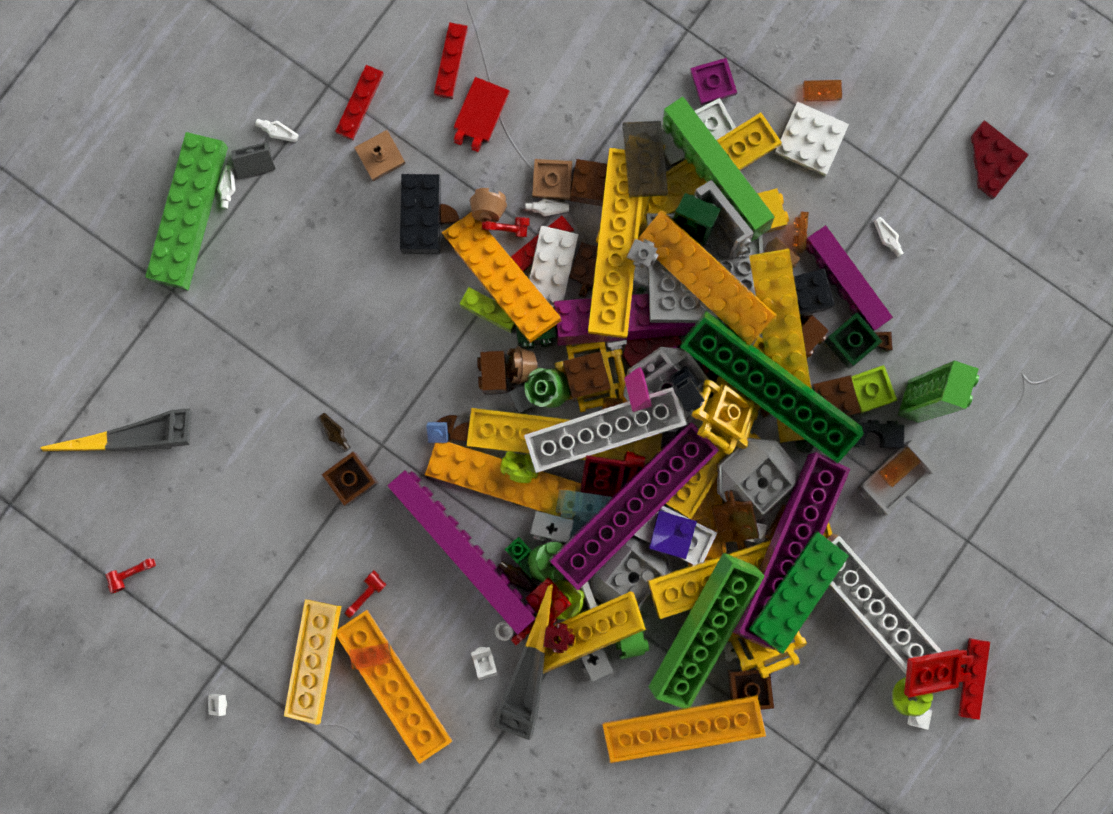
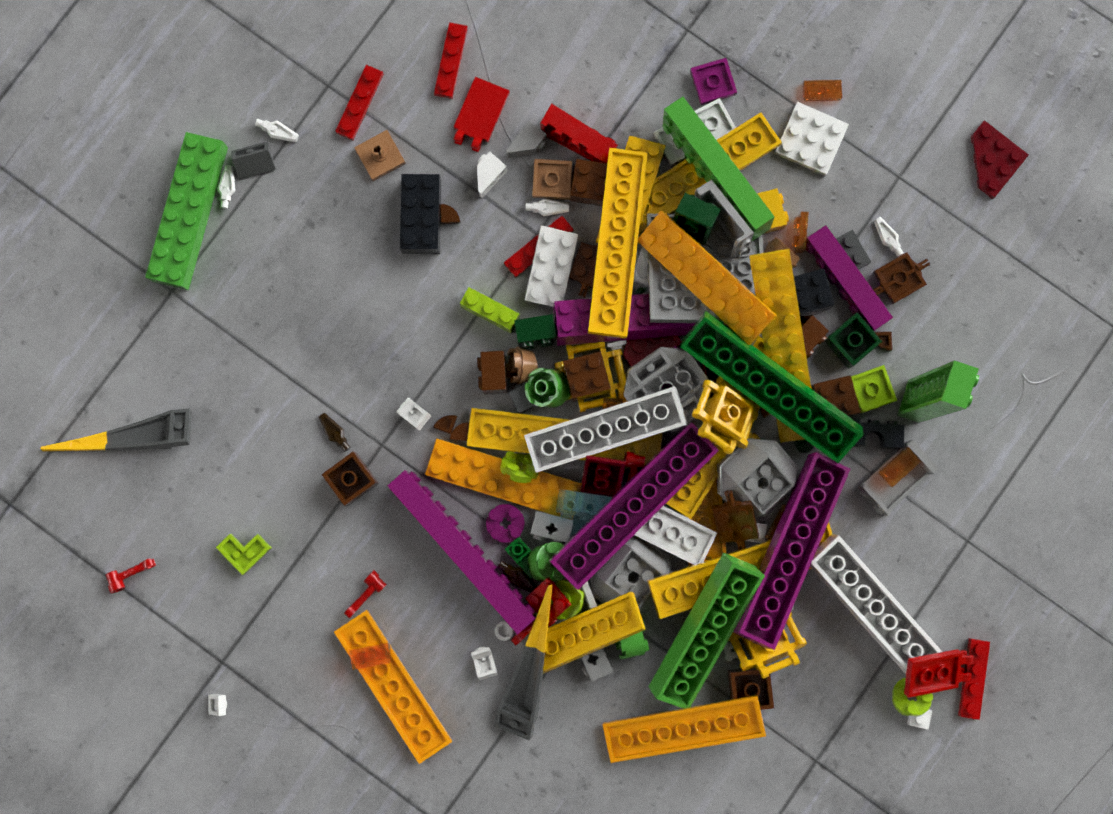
yellow plate [284,599,341,725] -> none
medium blue plate [426,422,449,443] -> none
light orange plate [442,212,562,343] -> none
medium nougat cone [469,188,507,222] -> none
red brick [481,217,530,238] -> none
dark red brick [543,623,575,653] -> none
clear smoke tile [622,121,668,197] -> none
dark pink slope [624,367,652,412] -> none
light grey brick [626,239,659,269] -> none
dark purple plate [649,510,697,559] -> none
black arch [670,366,705,412] -> none
green plate [749,532,849,654] -> none
none -> lime plate [216,534,272,575]
none -> white bracket [397,398,431,431]
none -> white slope [477,152,507,198]
none -> magenta plate [486,504,525,543]
none -> light grey slope [506,121,547,158]
none -> red wedge [540,103,618,164]
none -> dark grey plate [836,230,871,270]
none -> reddish brown plate [873,252,930,304]

